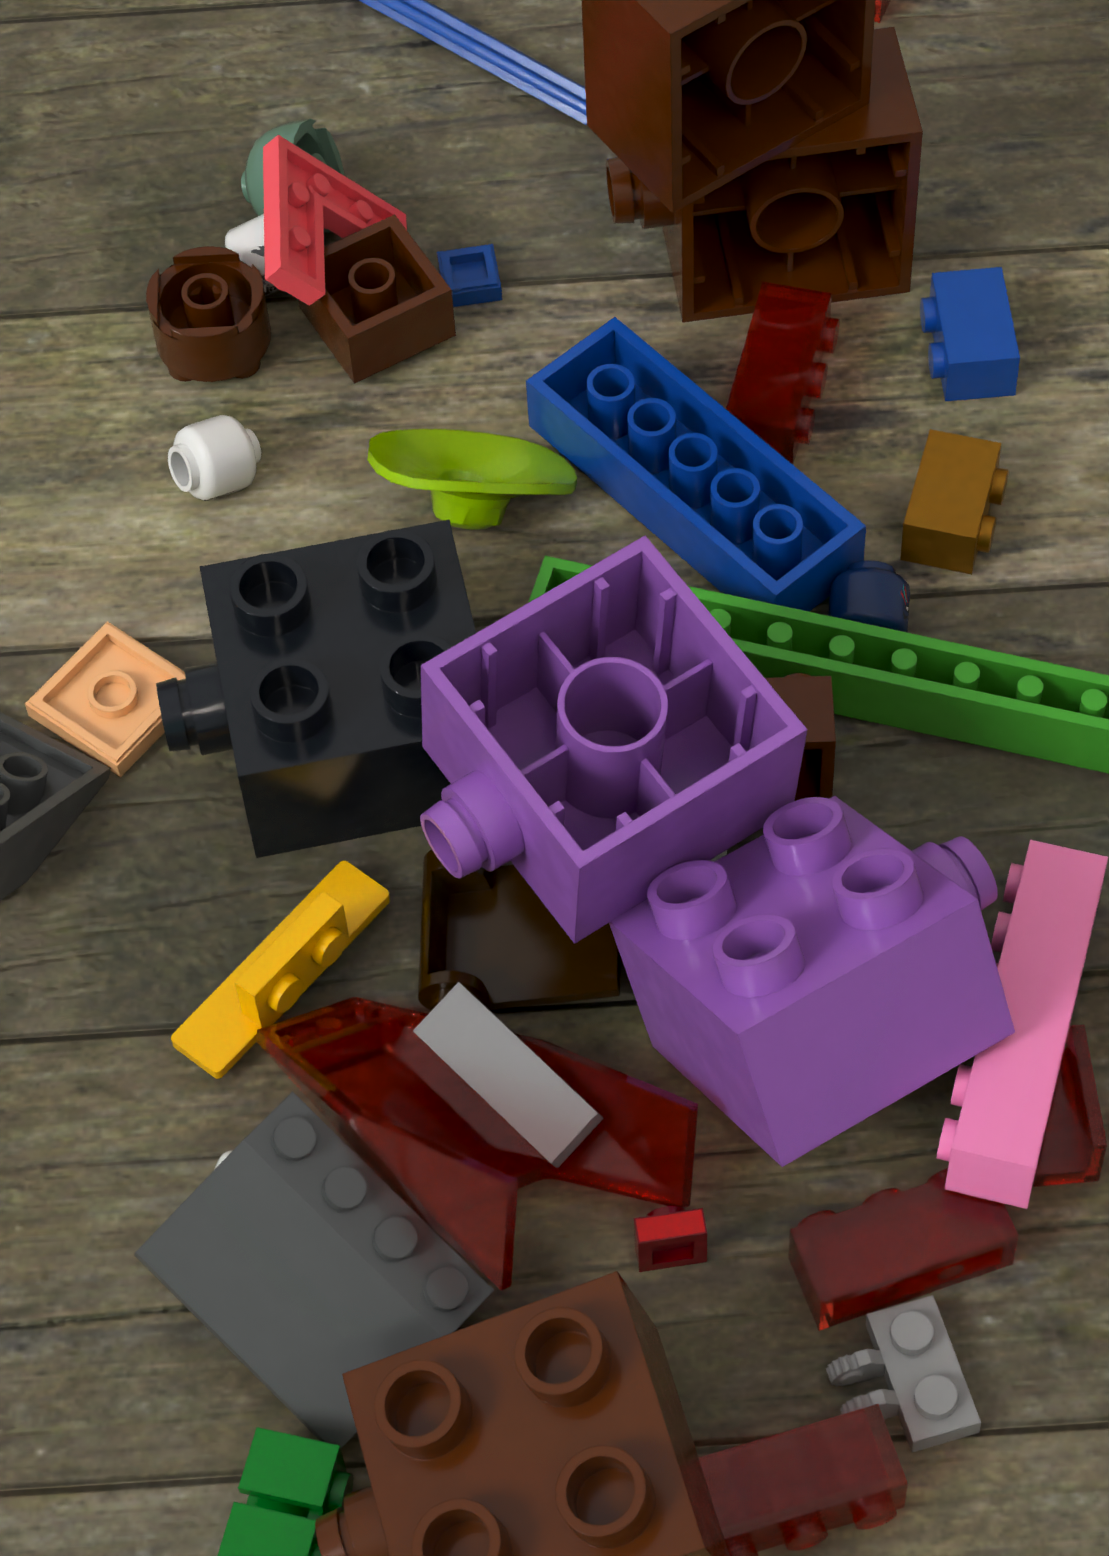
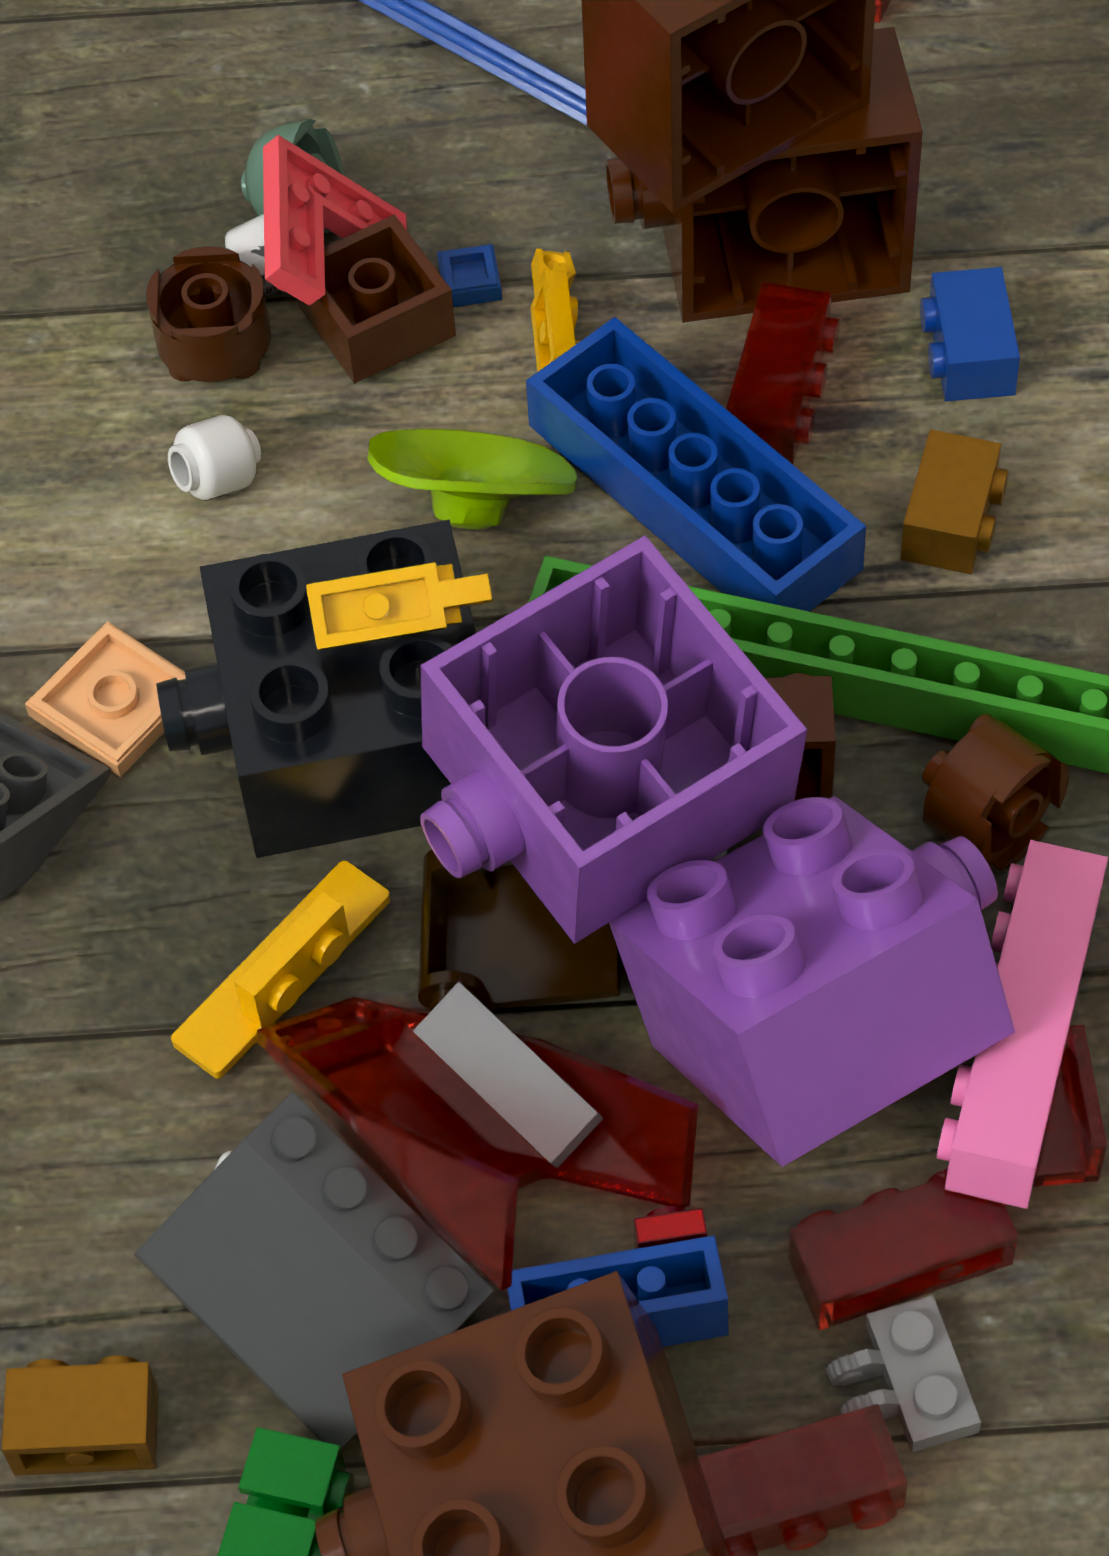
dark blue head [828,560,910,633] -> none
none -> pearl gold brick [2,1355,158,1476]
none -> yellow hinge [306,562,493,651]
none -> blue brick [505,1235,729,1347]
none -> yellow hinge [530,248,580,372]
none -> reddish brown brick [922,713,1069,870]

